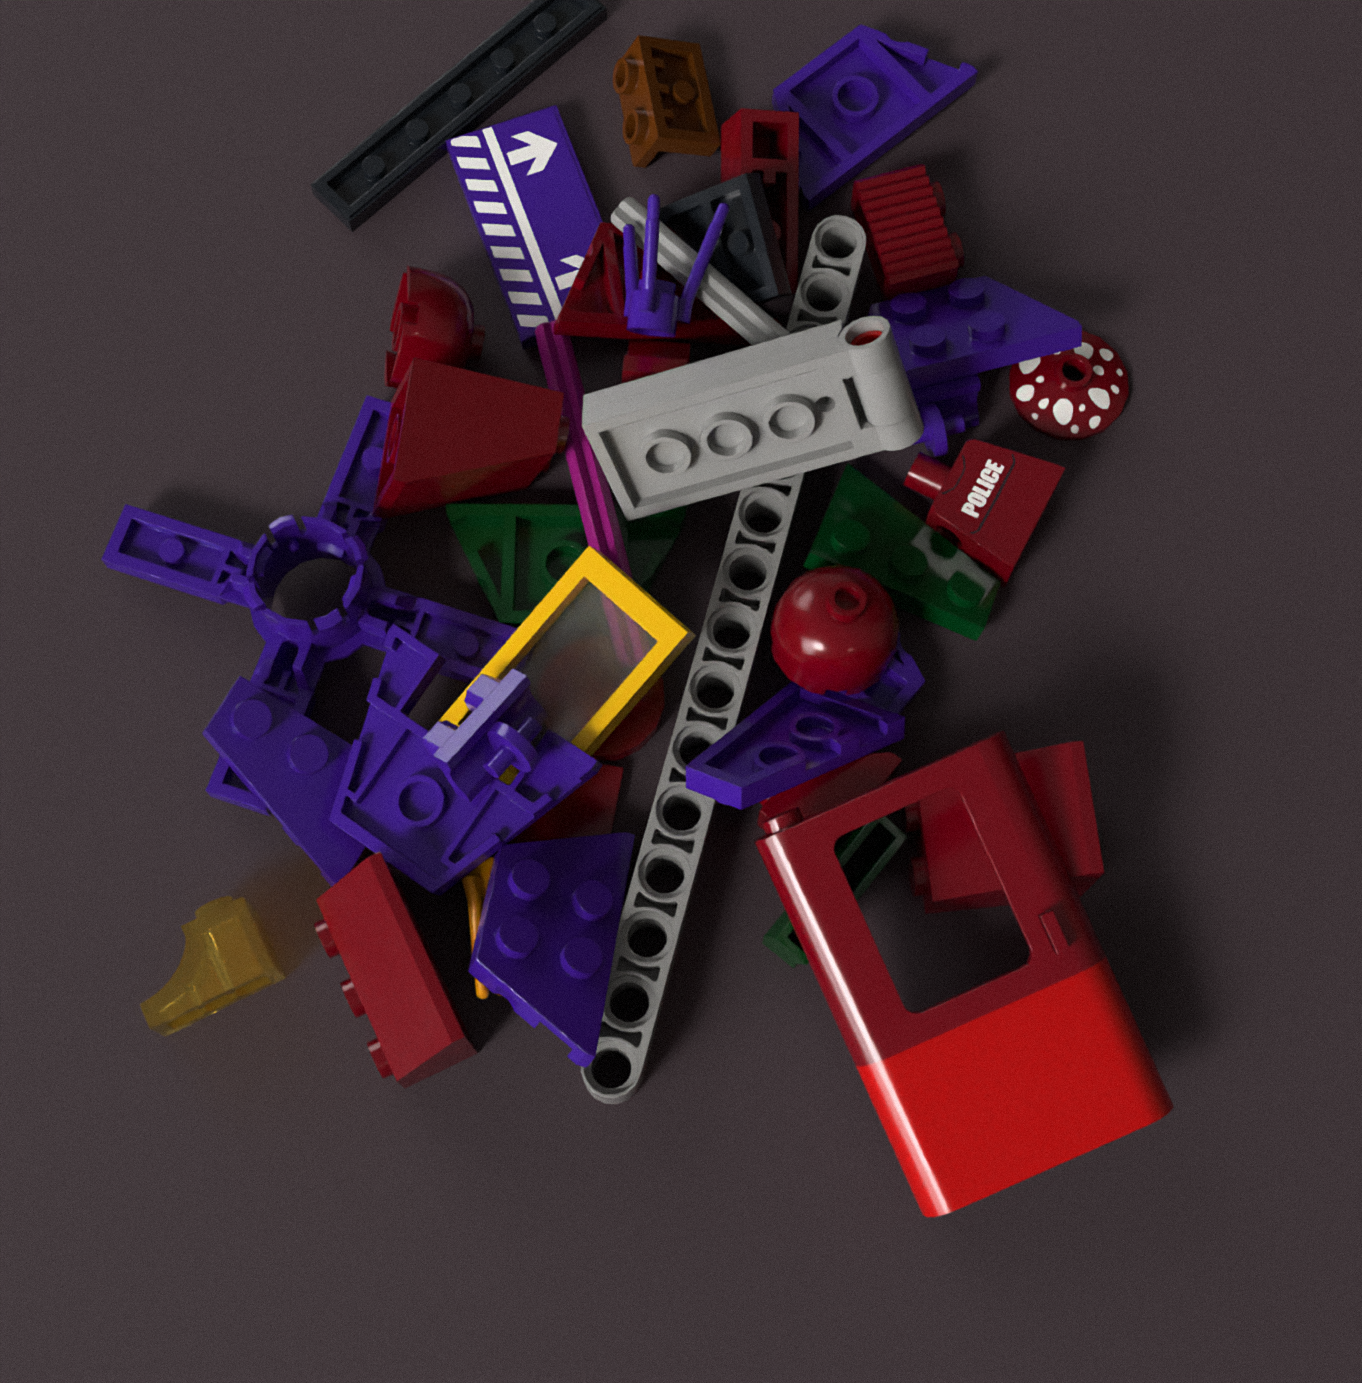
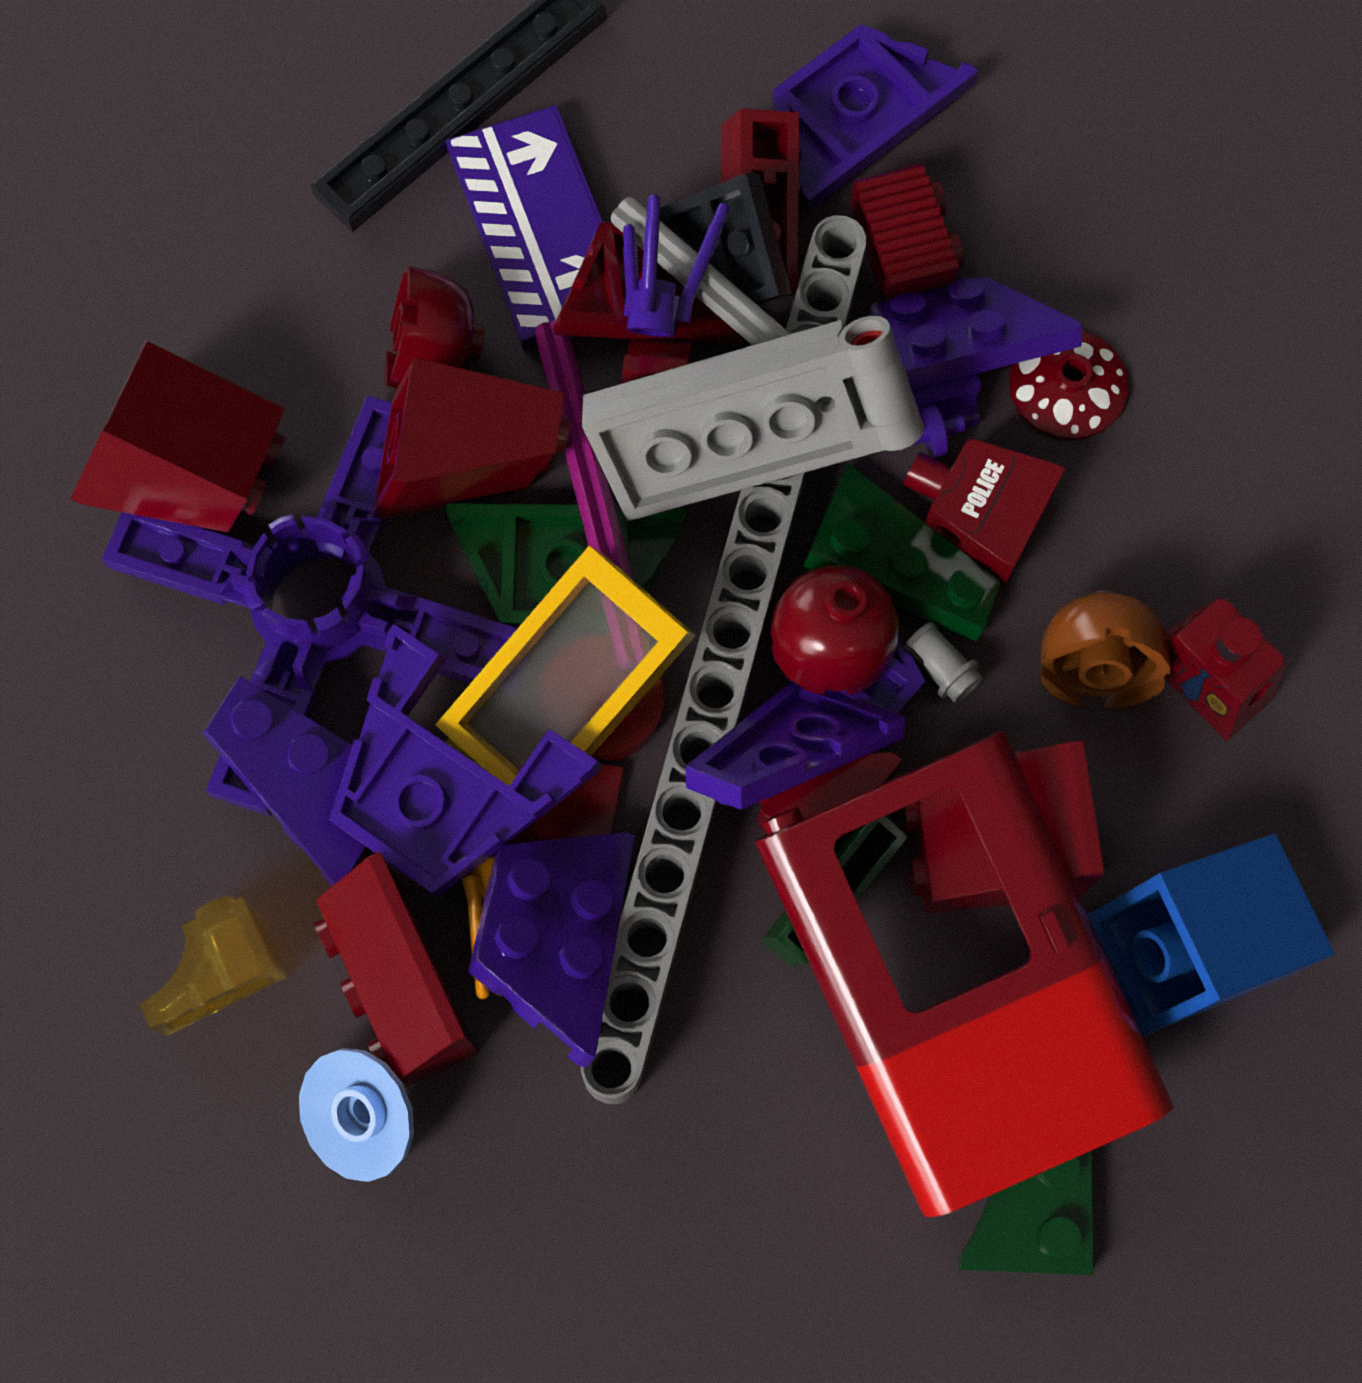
dark purple hips [422,669,548,803] -> none
reddish brown bracket [613,35,721,168] -> none
none -> dark red slope [70,340,286,532]
none -> light blue dish [299,1048,414,1182]
none -> light grey pin [903,622,983,704]
none -> dark green wing [957,1151,1093,1275]
none -> dark orange cylinder [1041,591,1170,709]
none -> blue slope [1088,833,1335,1037]
none -> dark red torso [1165,597,1287,742]

